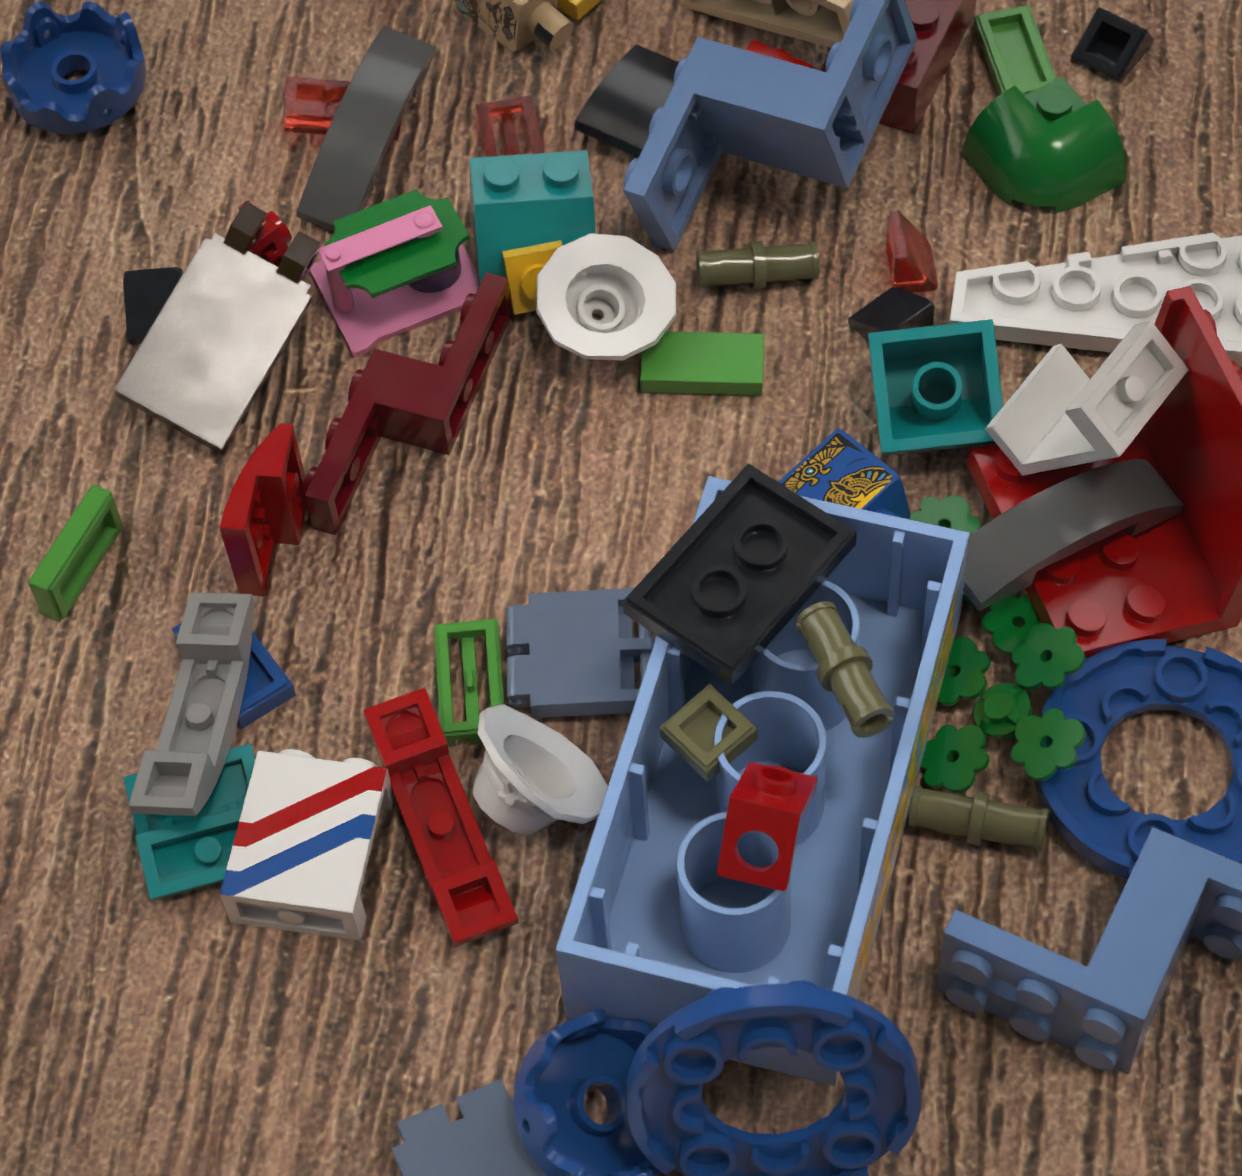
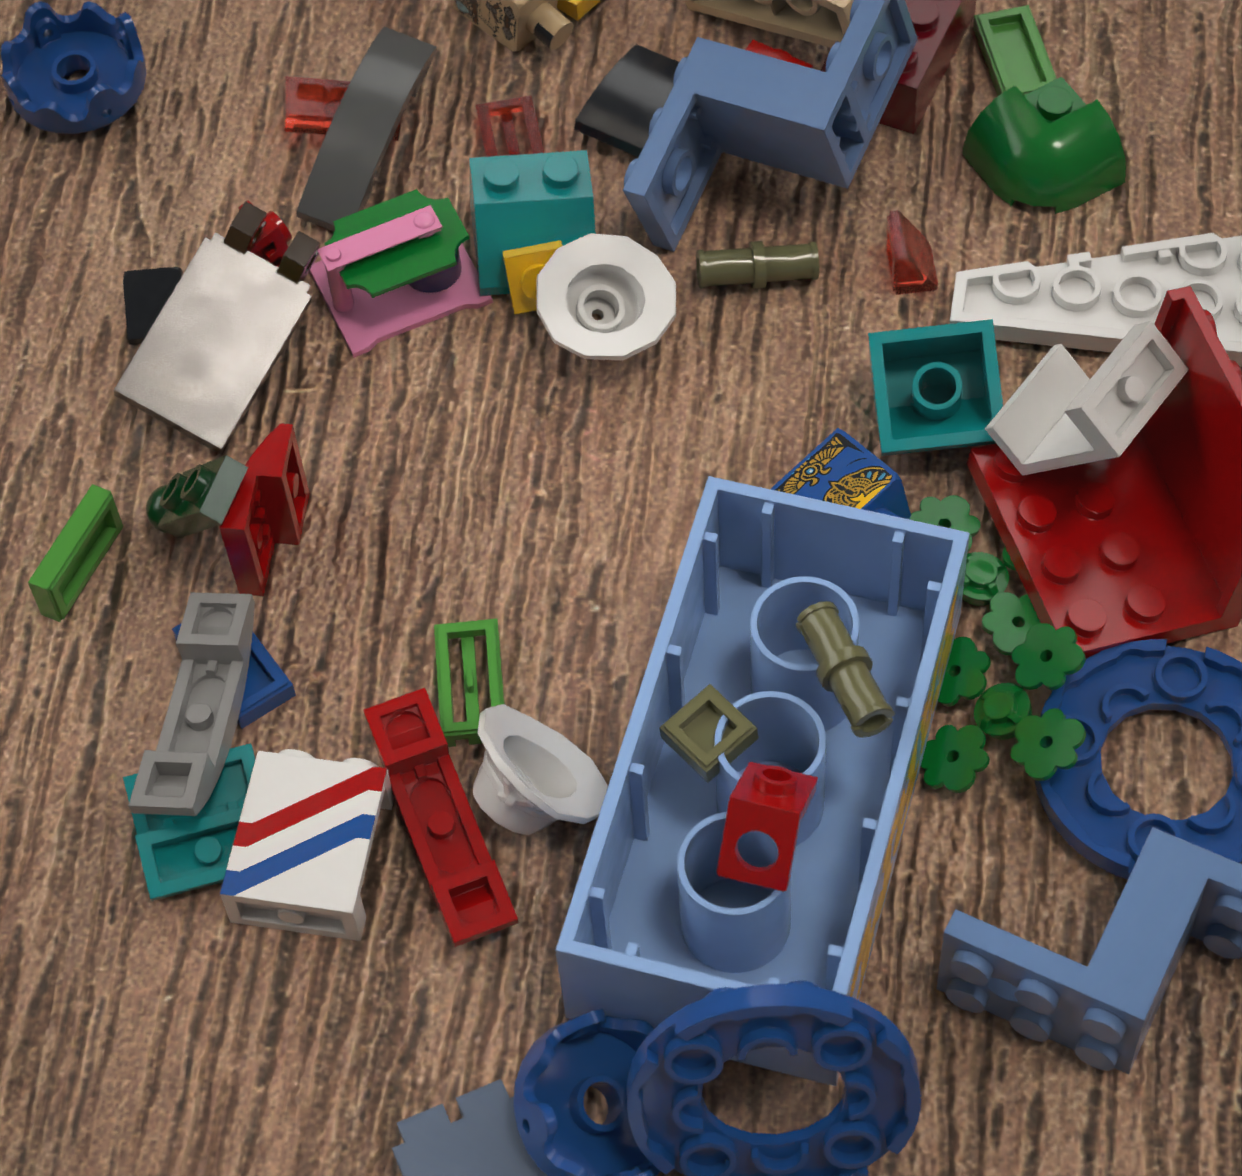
dark red bracket [301,272,513,535] -> none
sand blue plate [506,588,656,718] -> none
black tile [623,463,857,686] -> none
bright green tile [640,331,764,396] -> none
black slope [848,286,935,341] -> none
olive pin [908,786,1049,852] -> none
dark grey slope [963,459,1185,611] -> none
black slope [1071,7,1154,83] -> none
none -> dark green plate [146,455,248,538]

